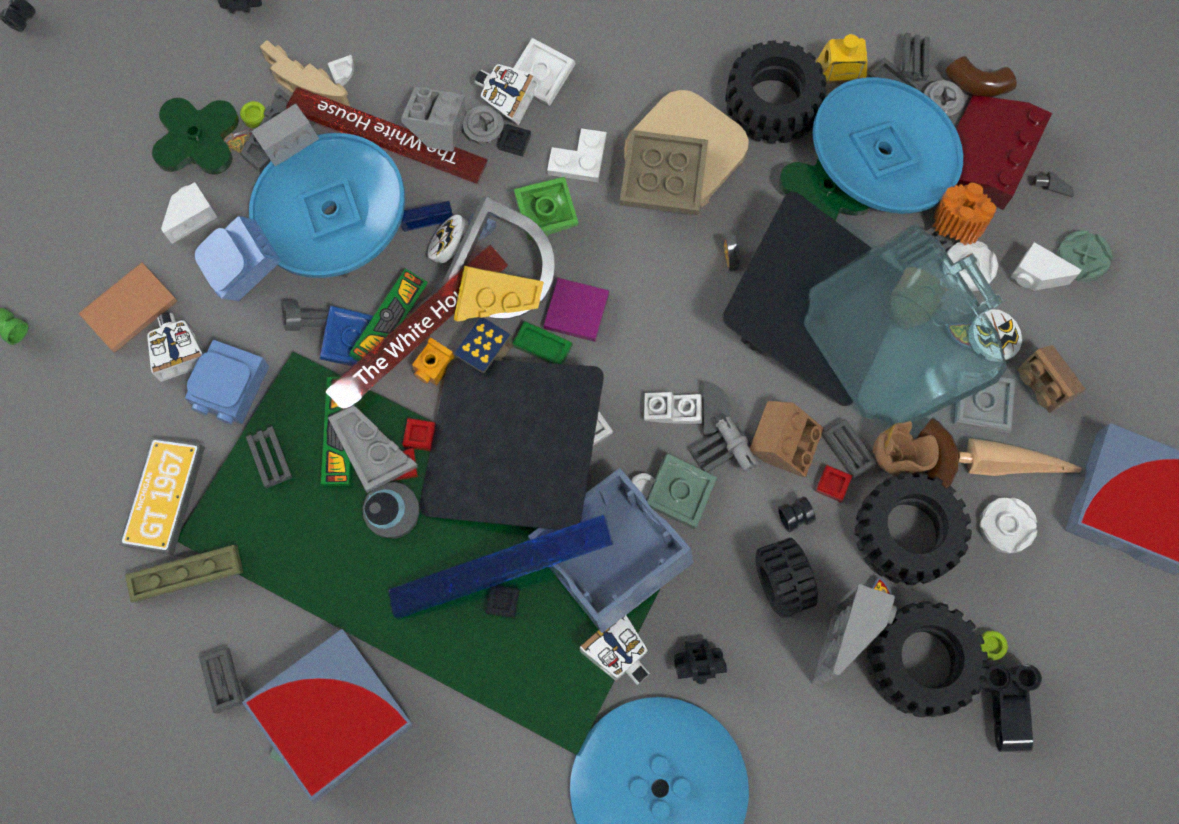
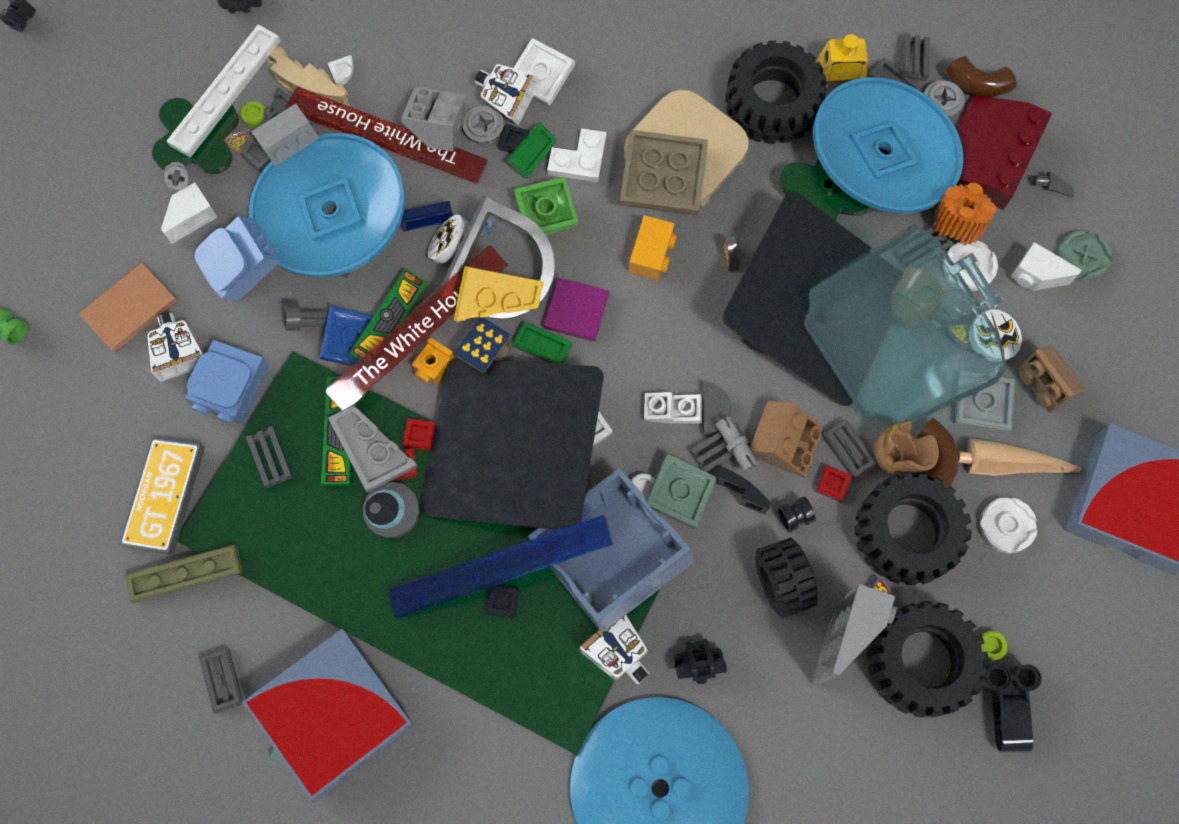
none -> light grey bush [164,162,189,190]
none -> white tile [167,25,281,158]
none -> green tile [506,122,558,178]
none -> light orange brick [629,215,677,281]
none -> black slope [717,468,771,515]

